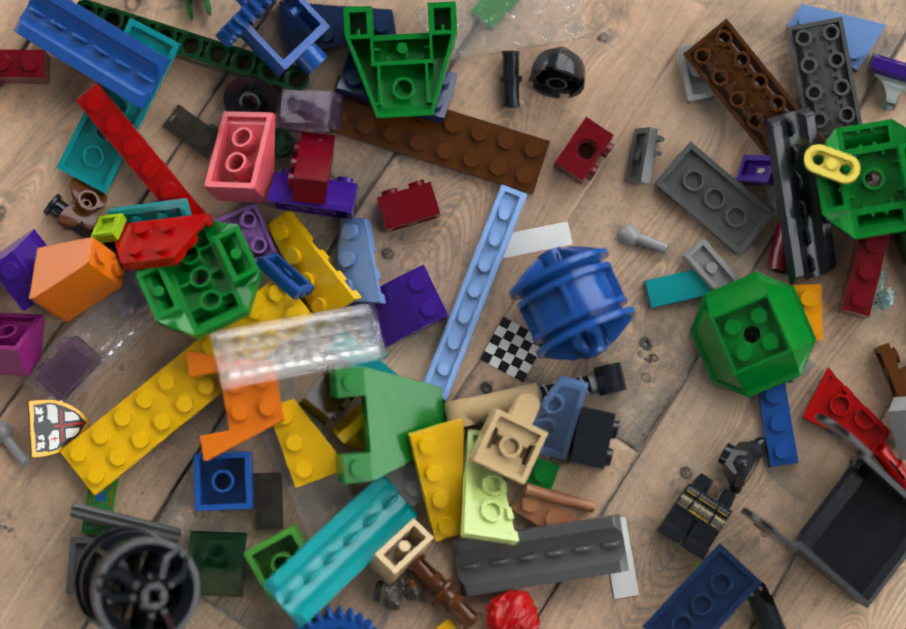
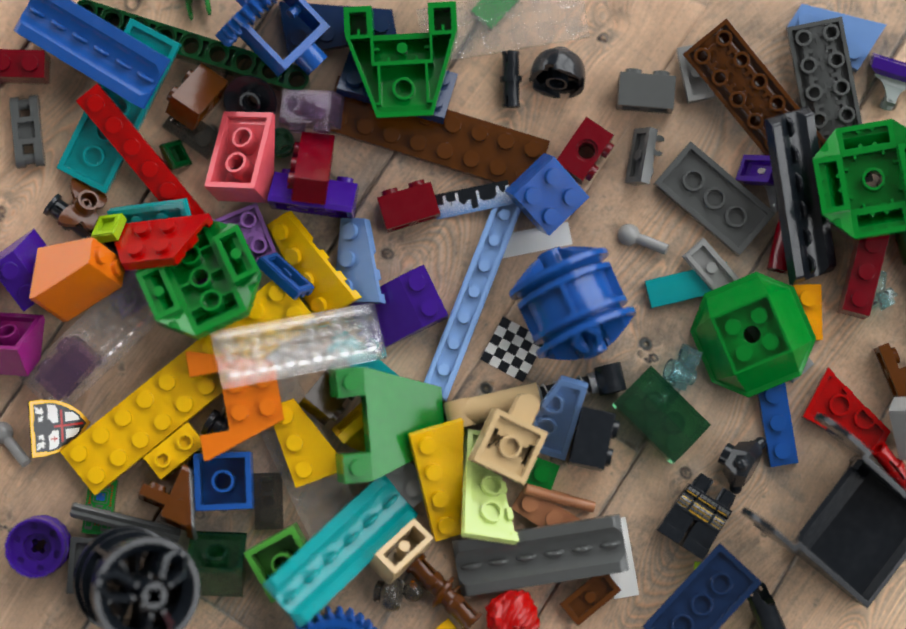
light yellow plate [804,144,860,184] -> none
none -> dark purple wheel [5,515,71,578]
none -> dark grey plate [9,95,46,169]
none -> reddish brown piece [138,464,198,540]
none -> yellow brick [143,422,202,481]
none -> dark green slope [159,140,192,170]
none -> reddish brown brick [165,63,229,131]
none -> black wheel [201,409,229,435]
none -> sticker [435,180,512,220]
none -> blue brick [505,153,589,236]
none -> reddish brown plate [560,574,621,626]
none -> clear green slope [612,366,711,464]
none -> dark grey brick [616,68,676,114]
none -> clear light blue plate [663,343,703,391]

